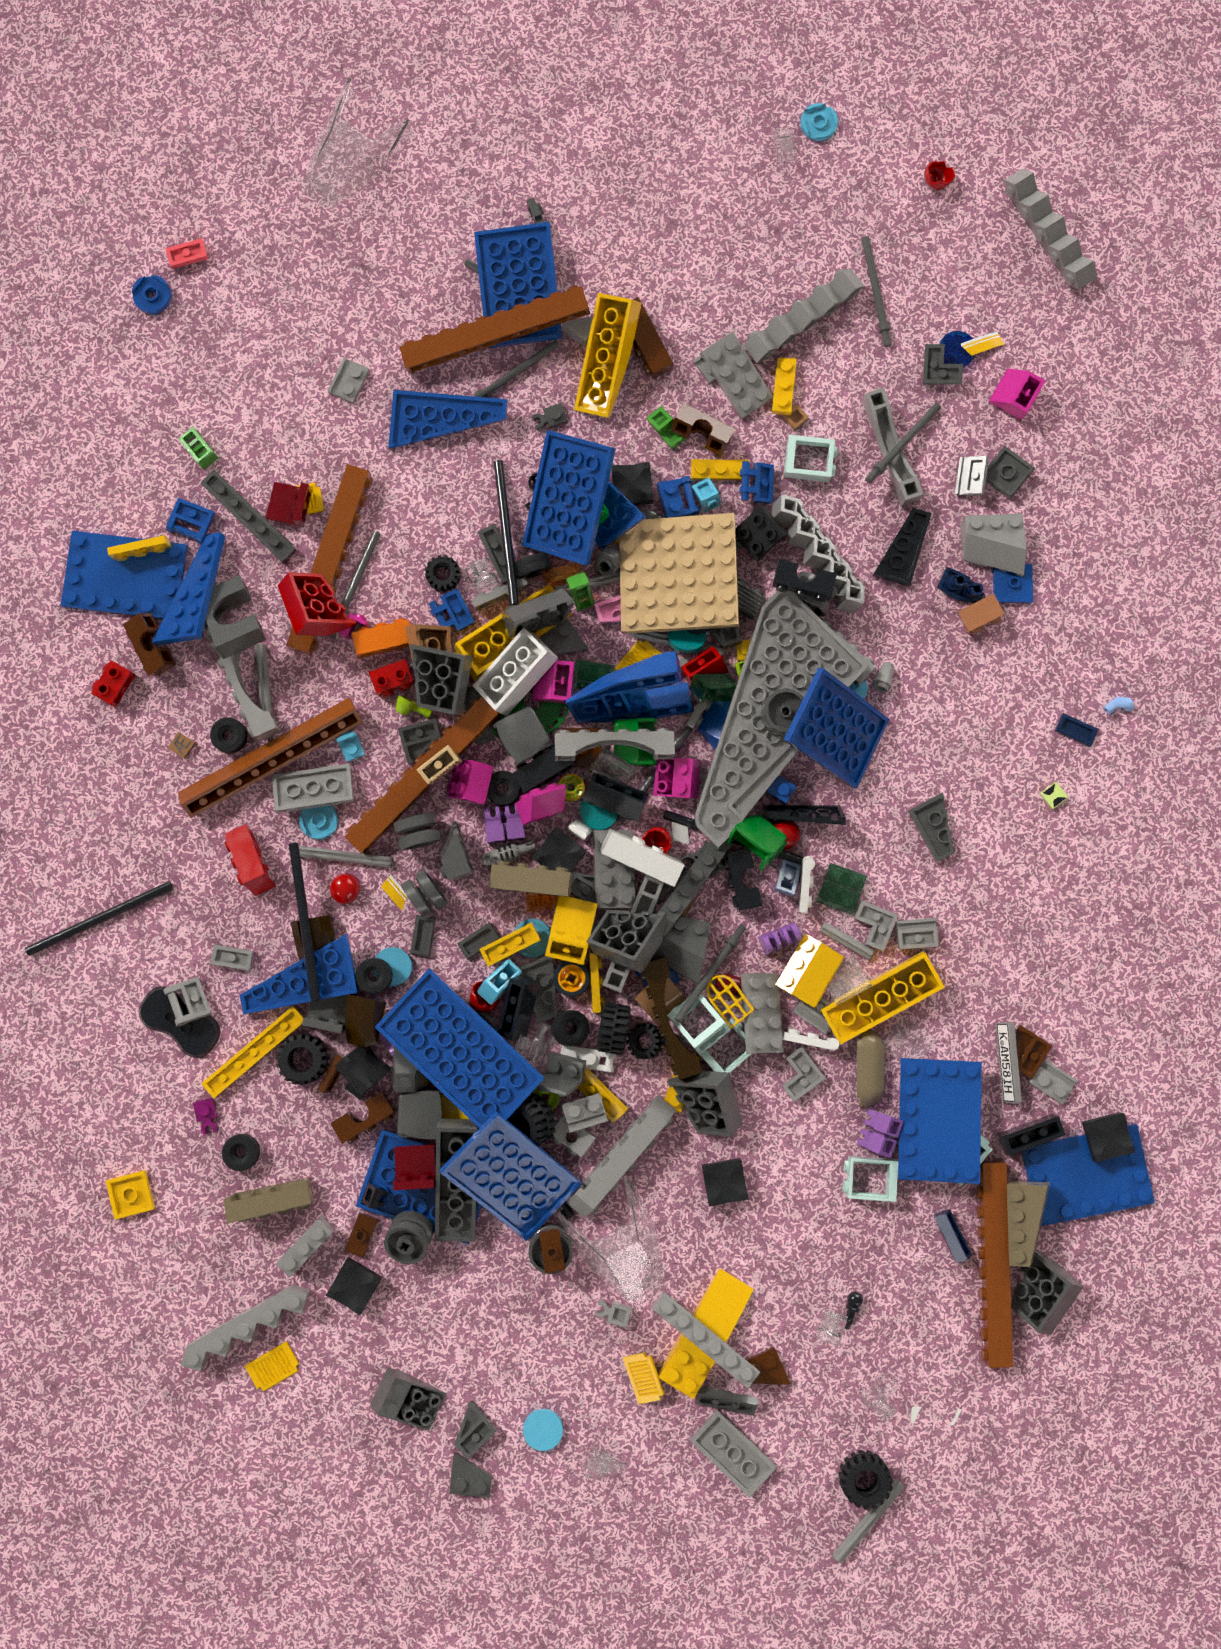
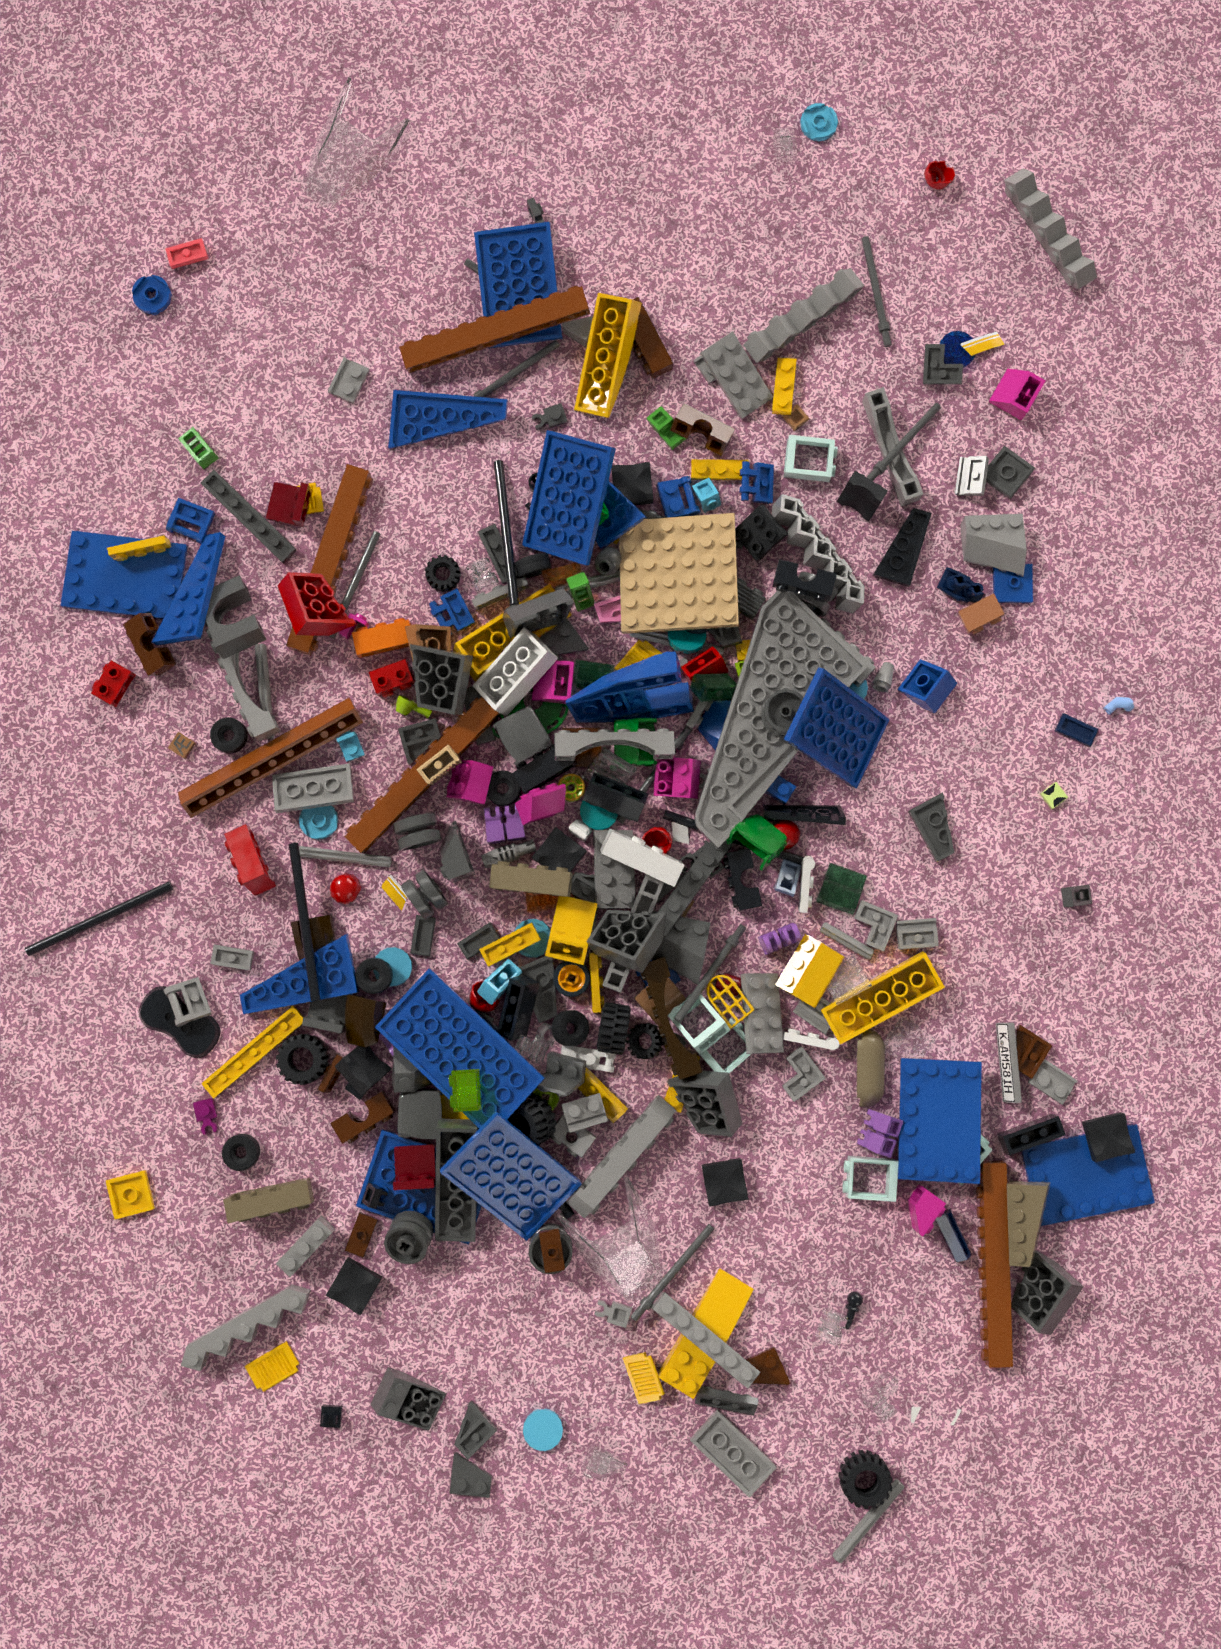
none -> black tile [320,1405,343,1428]
none -> clear neon green brick [449,1069,482,1112]
none -> dark grey bar [630,1224,714,1322]
none -> black brick [836,471,888,522]
none -> blue slope [898,659,957,714]
none -> dark pink slope [908,1184,946,1237]
none -> dark grey slope [1061,885,1092,907]

